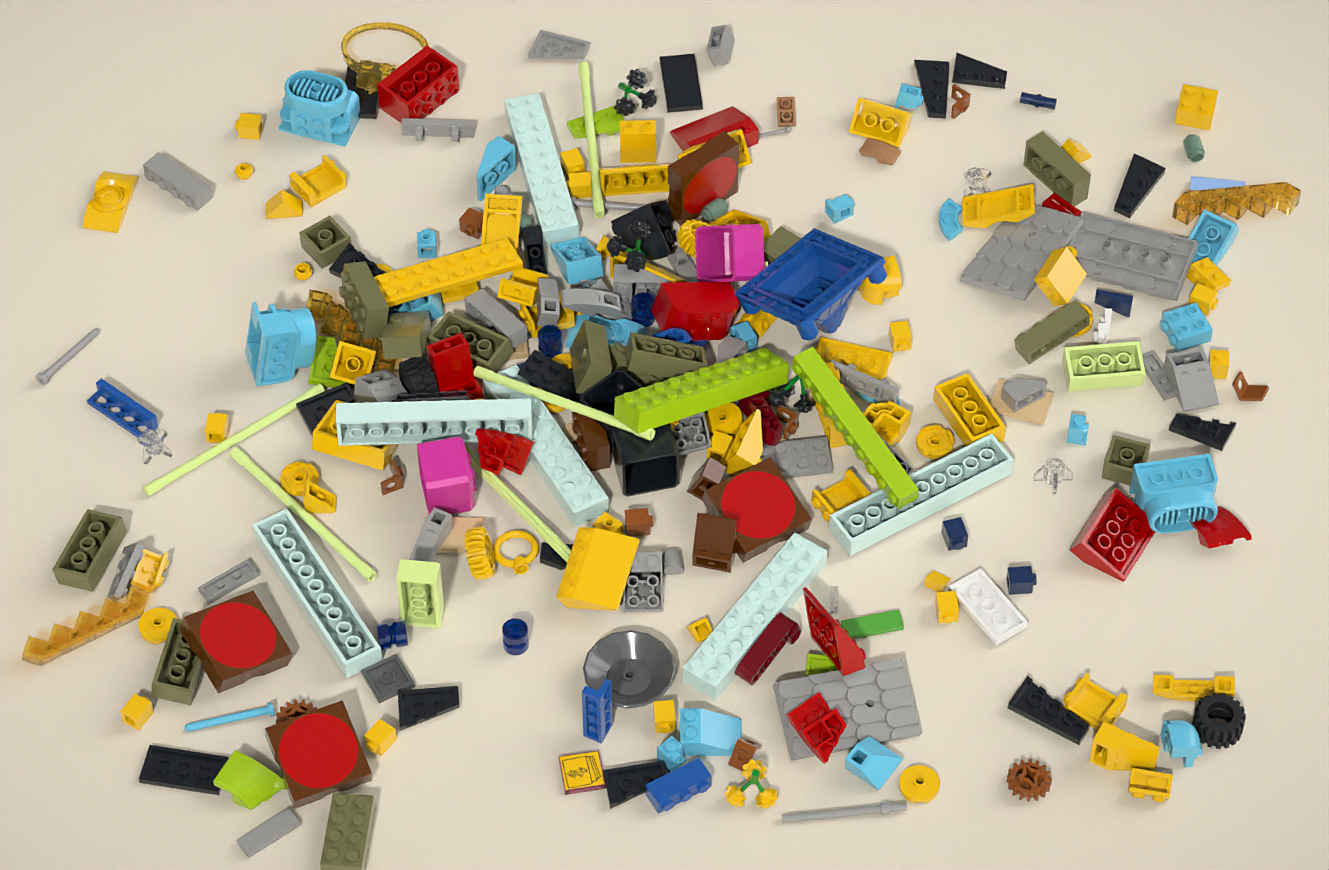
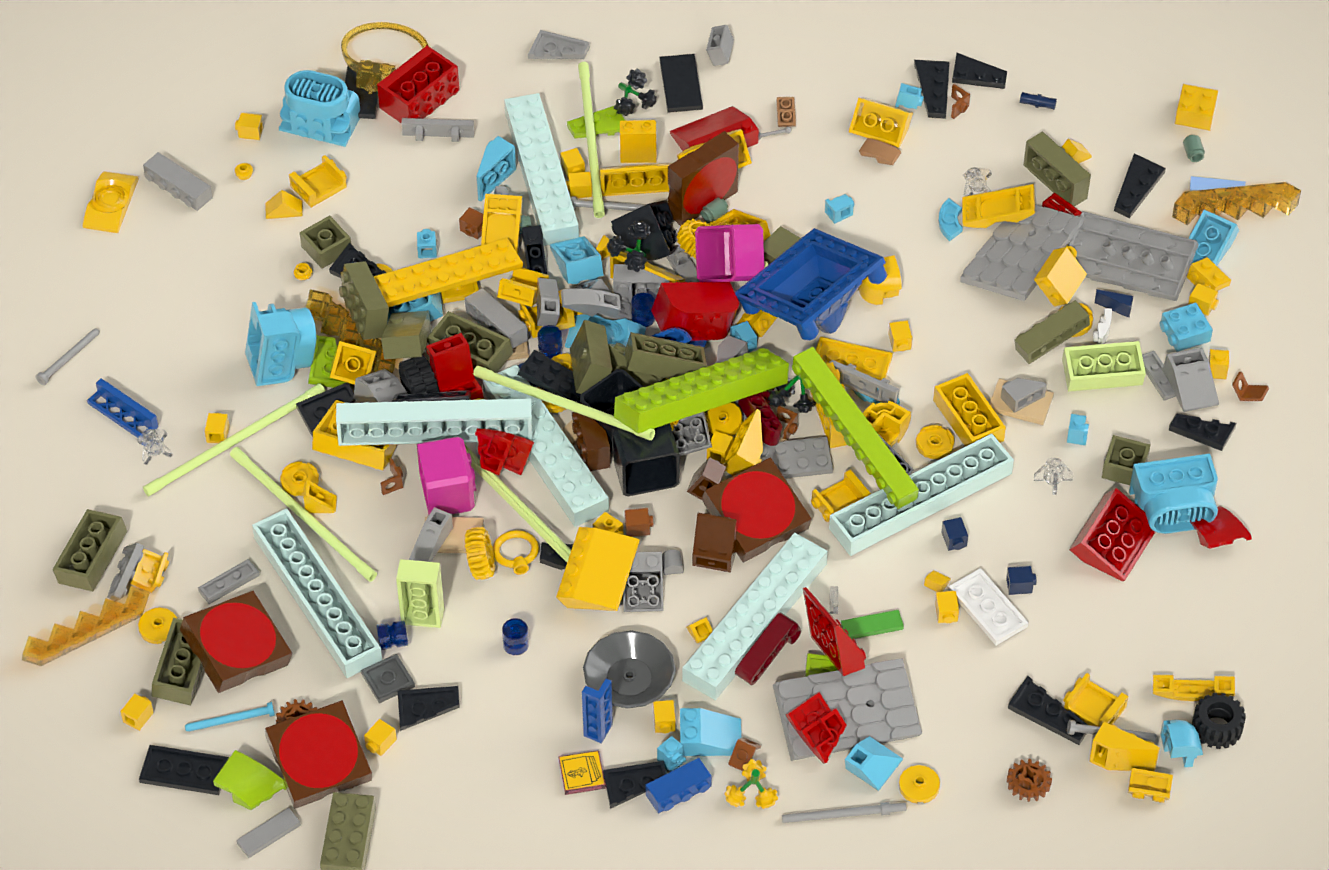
none -> light grey bar [1067,720,1157,741]

